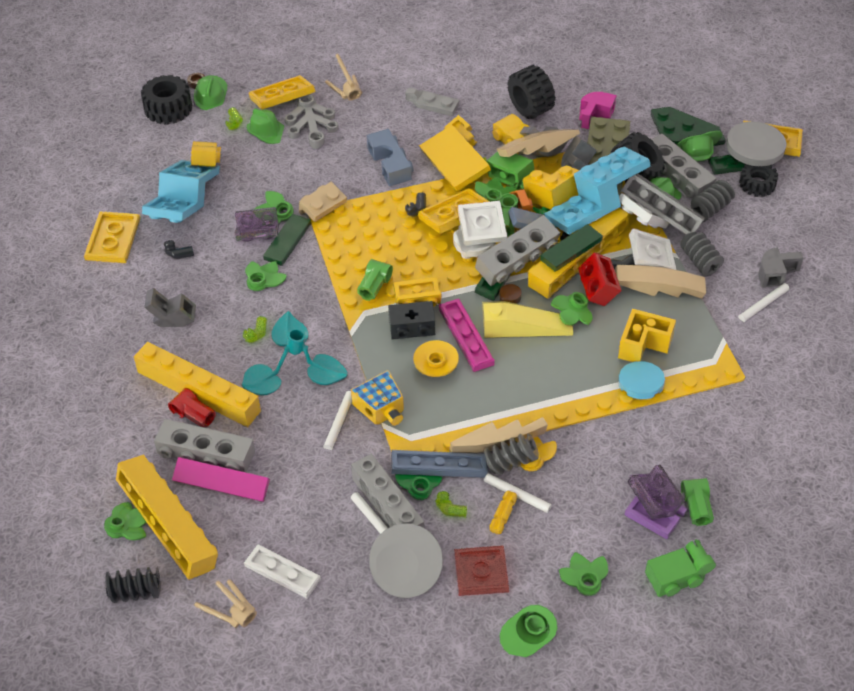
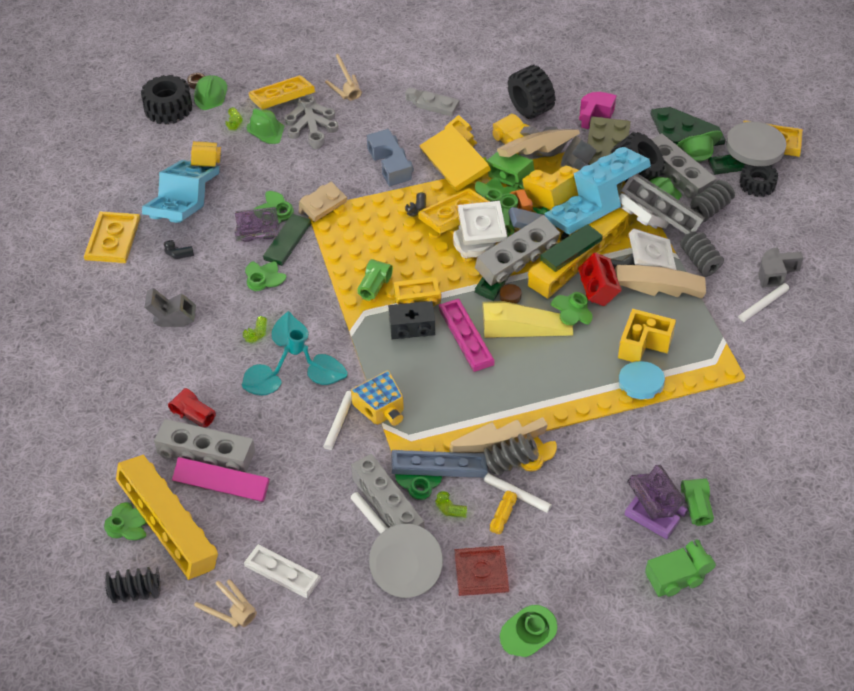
yellow brick [133,341,261,428] -> none
yellow dish [413,340,459,377] -> none
bright green plate [559,552,608,596] -> none

